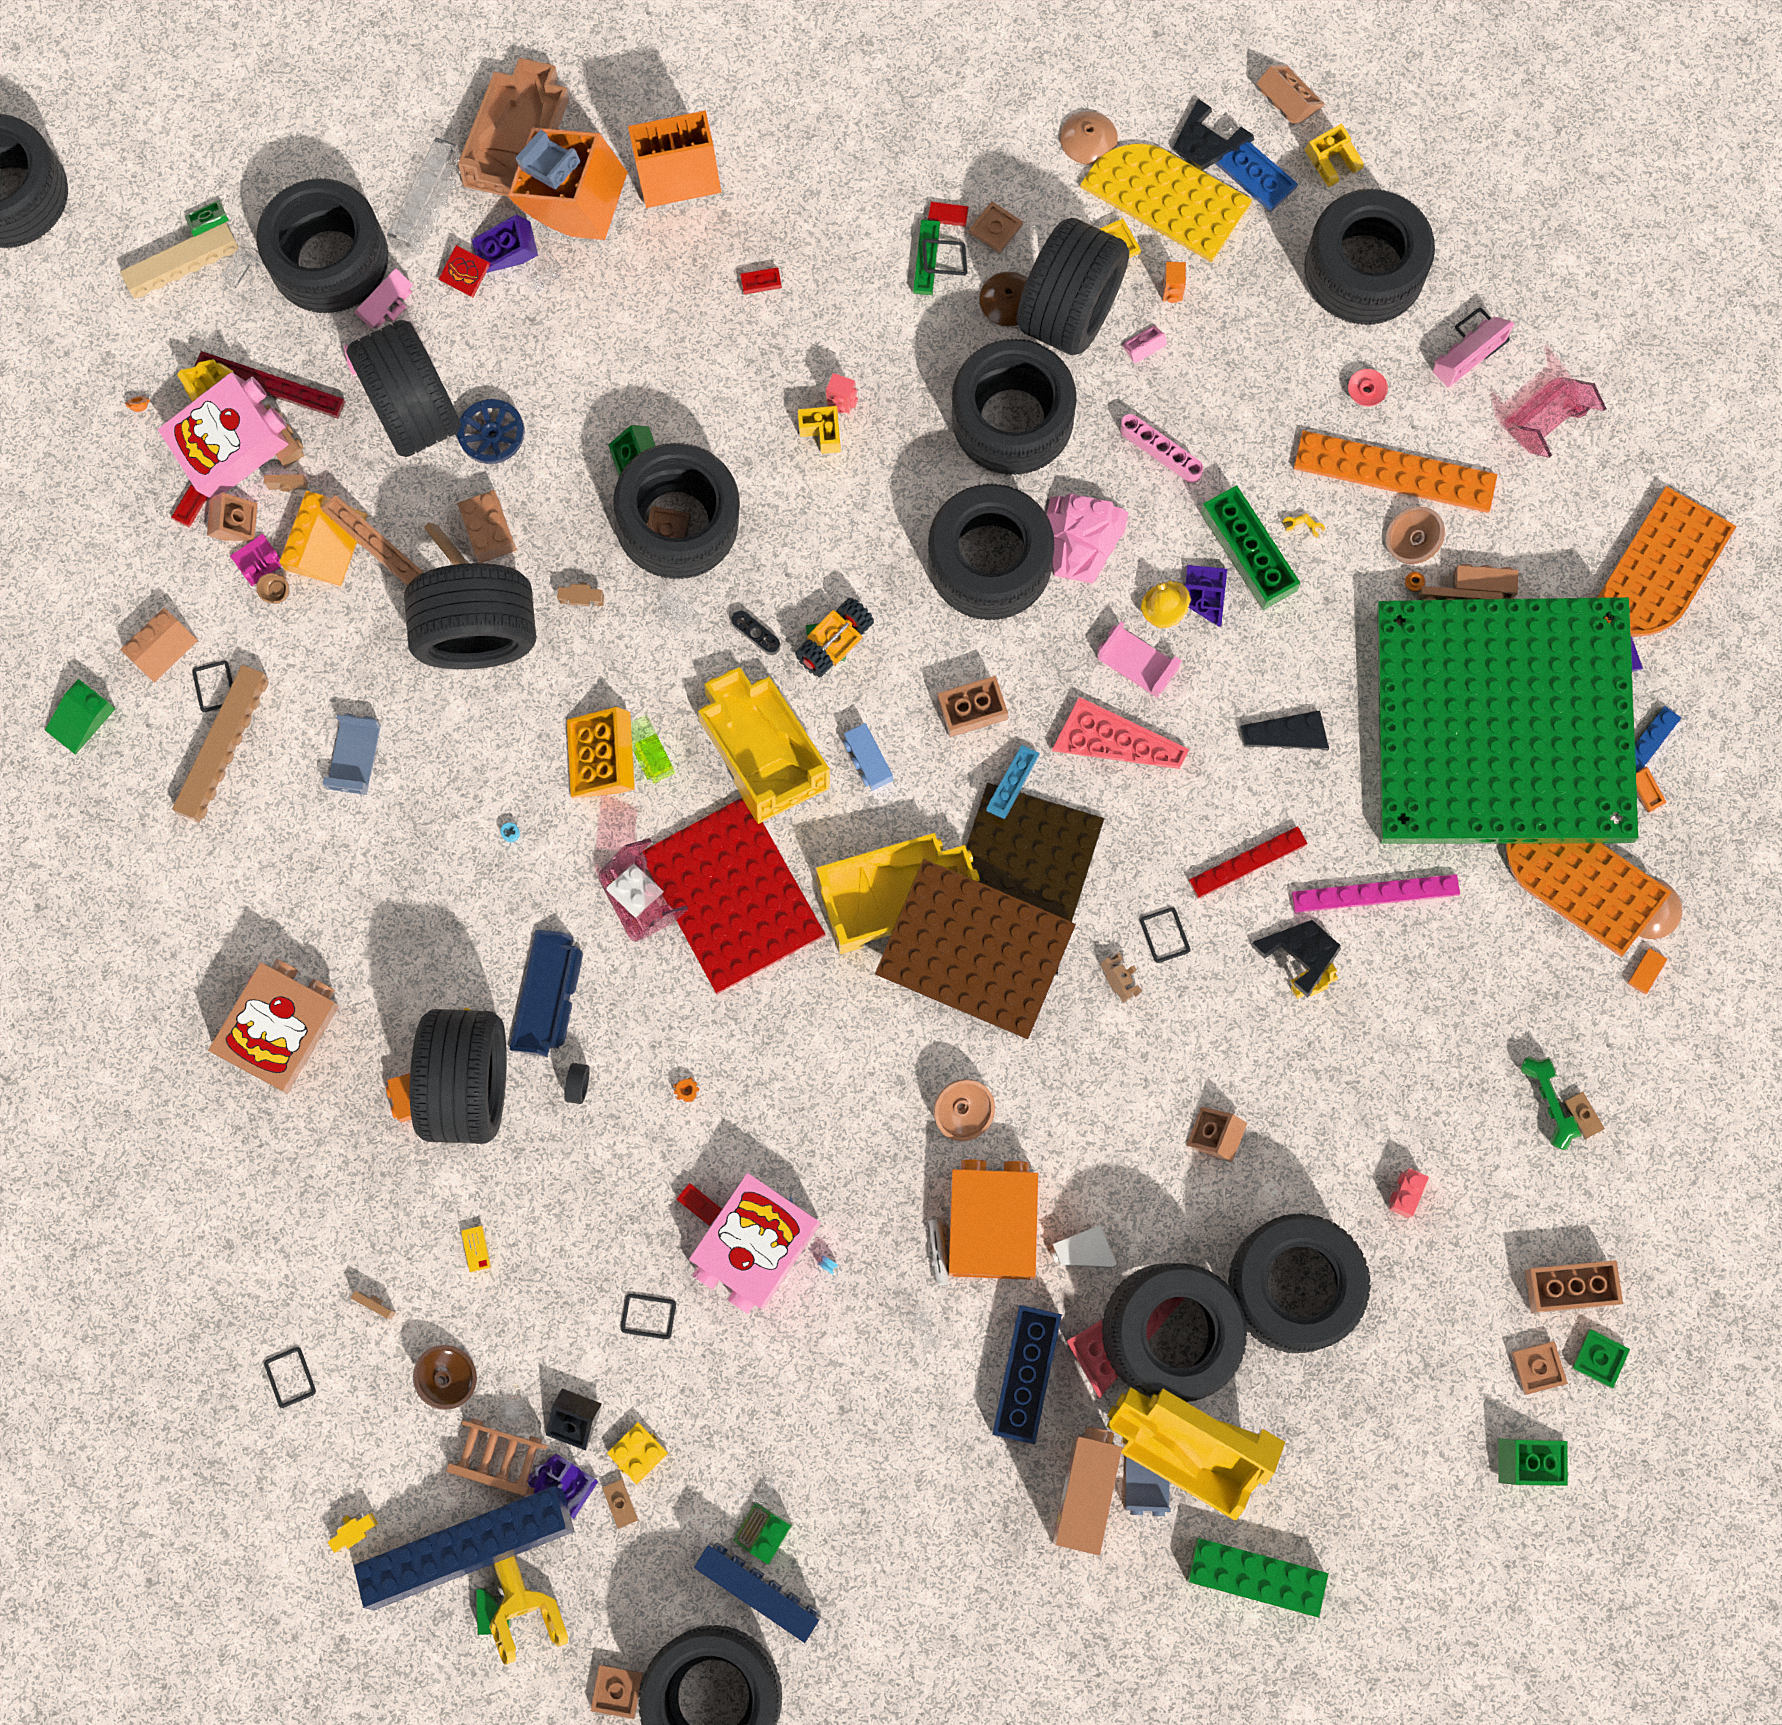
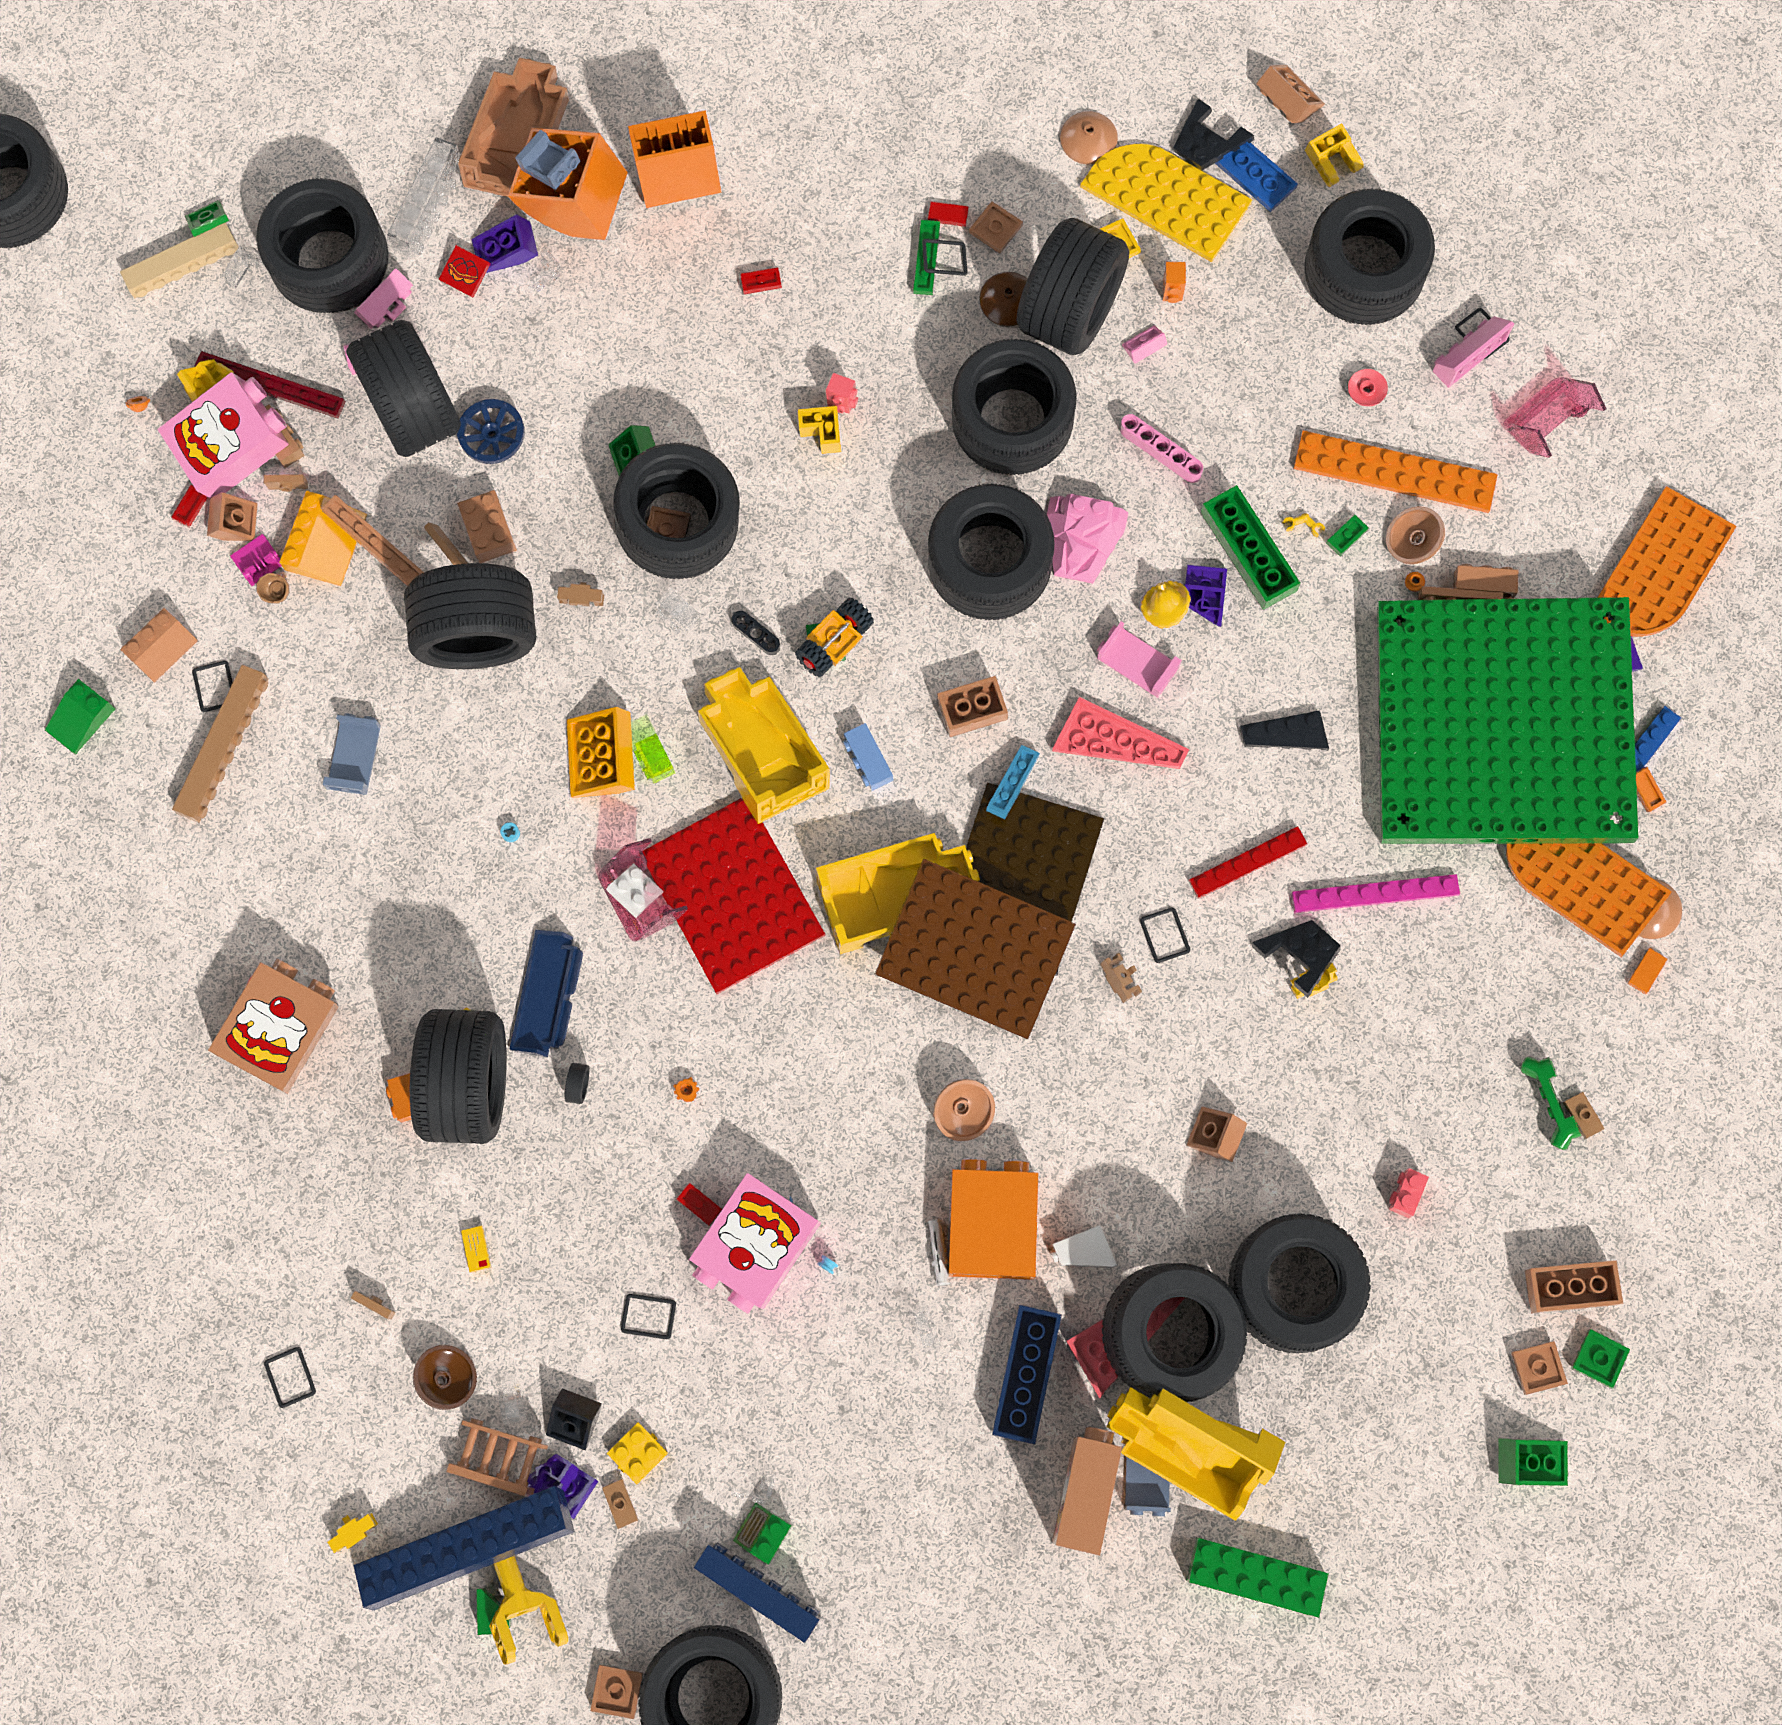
none -> green plate [1326,515,1369,557]

